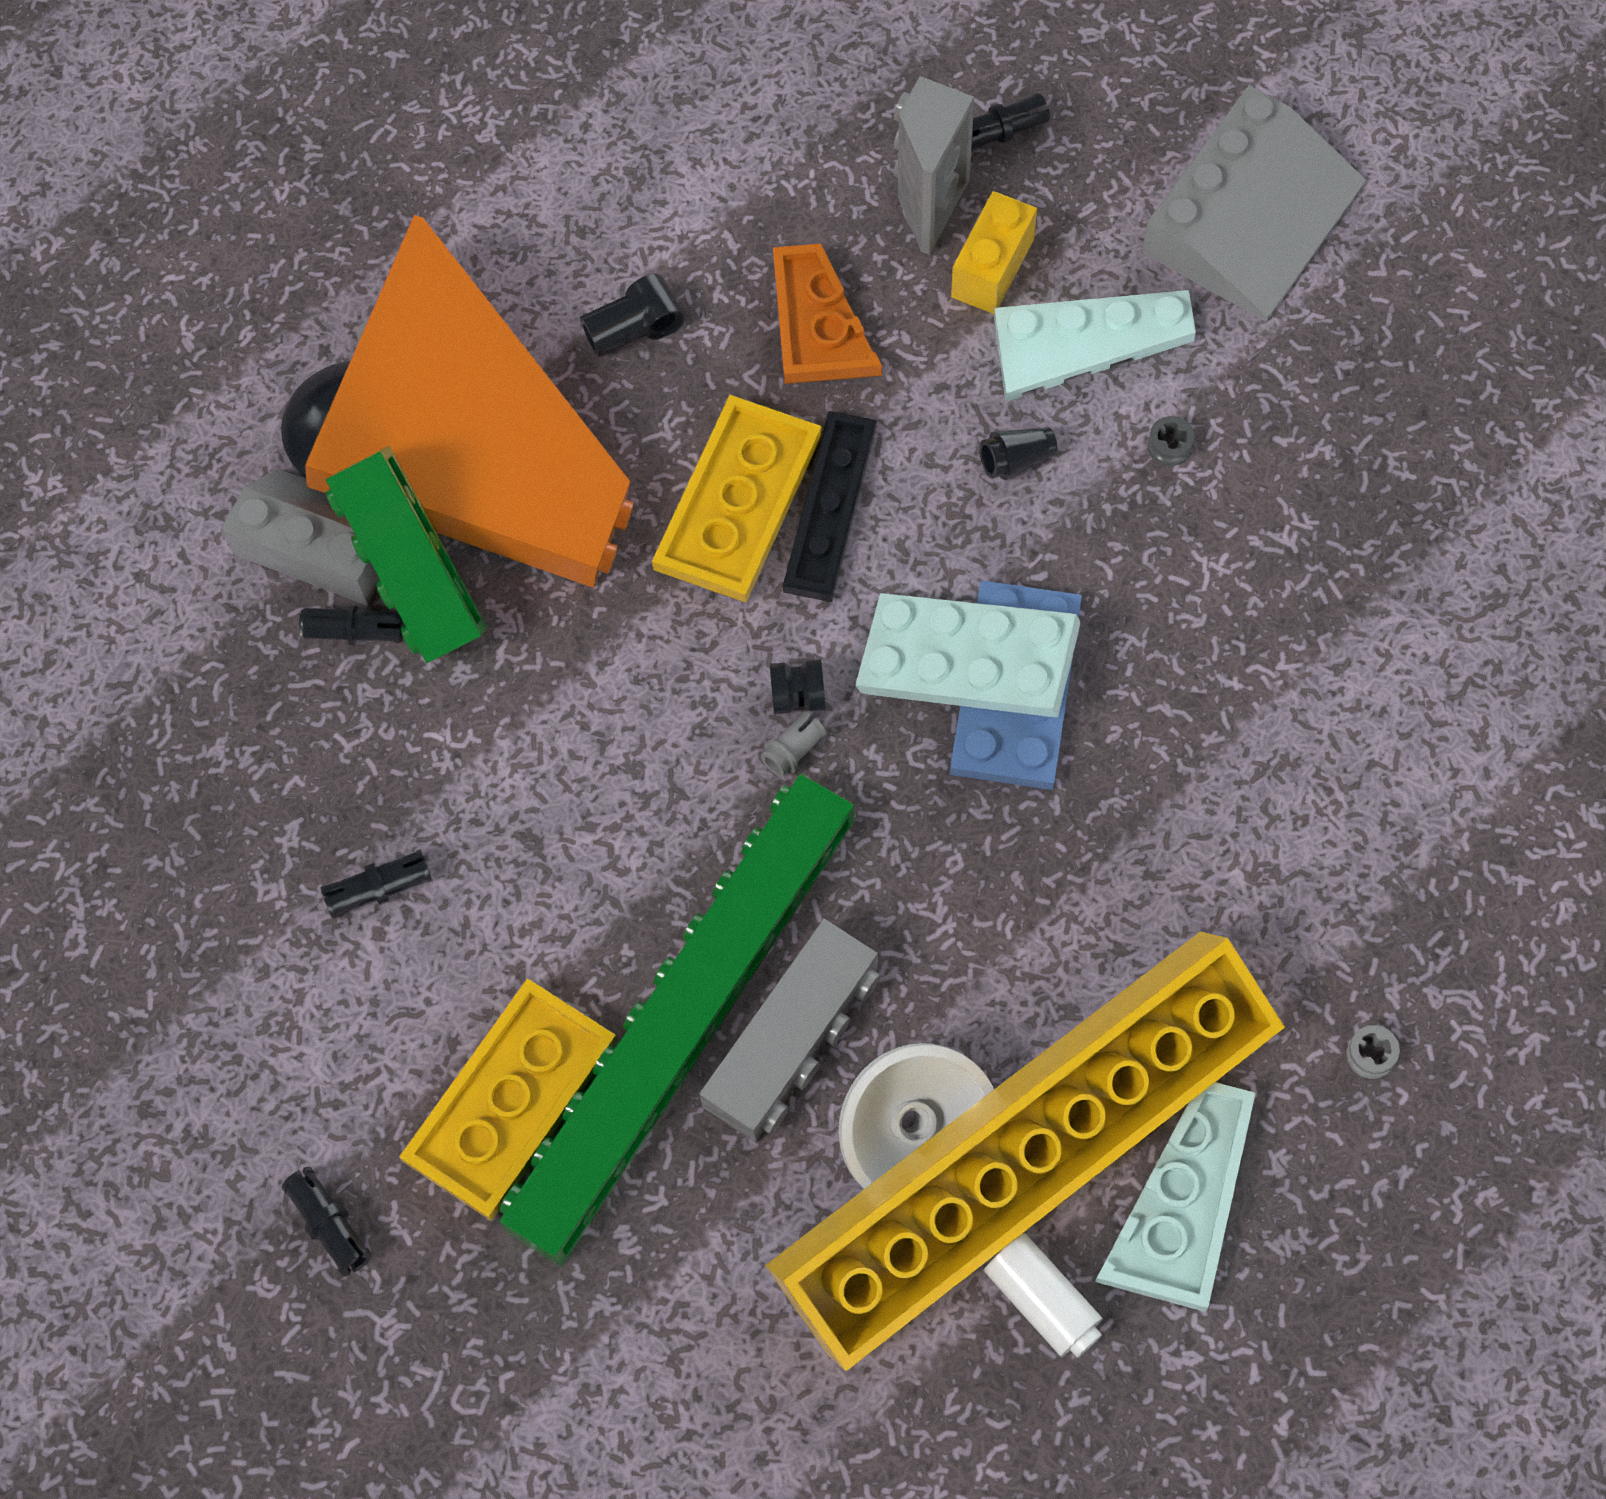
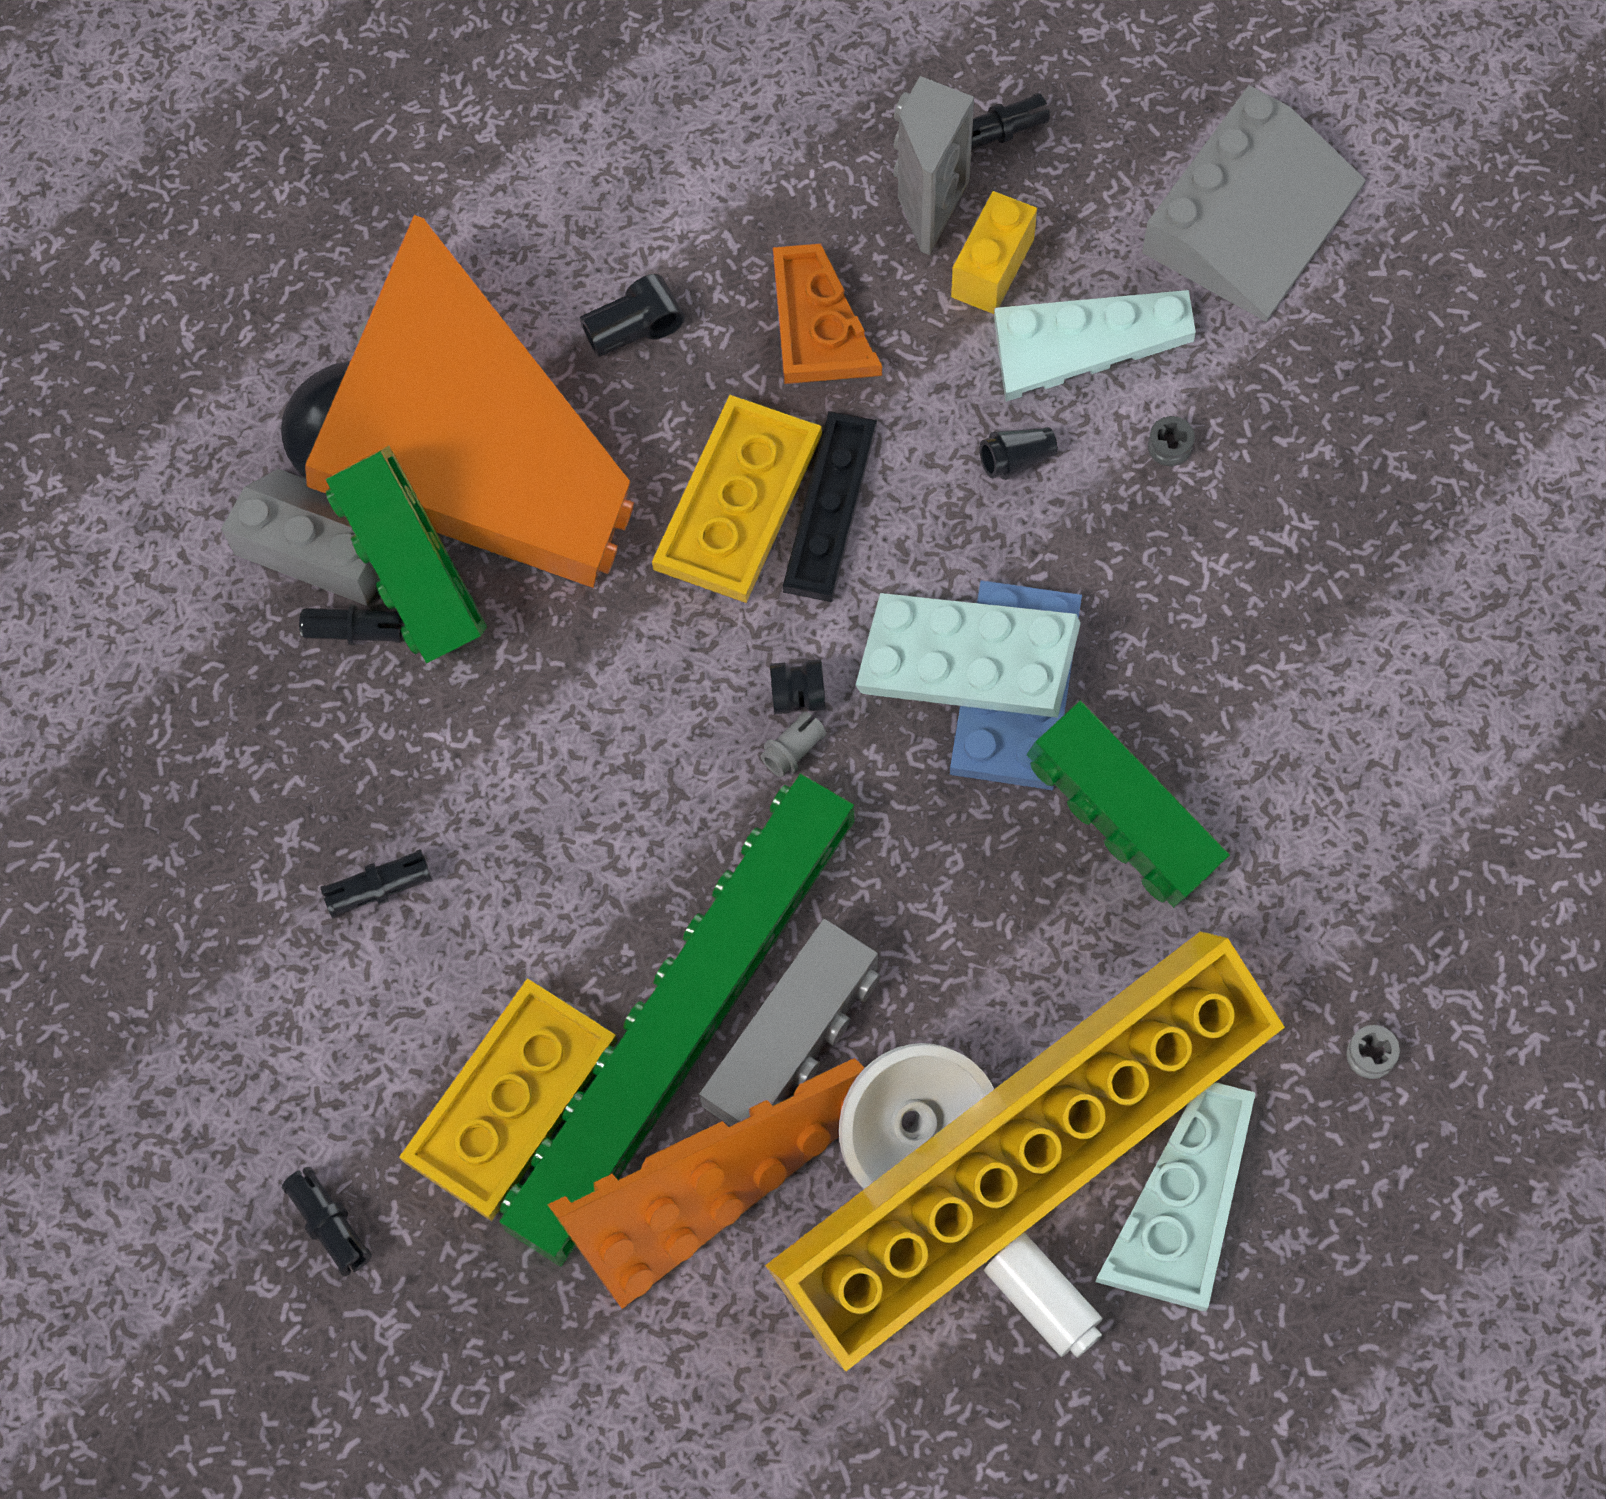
none -> orange wing [548,1058,865,1309]
none -> green brick [1026,700,1230,908]

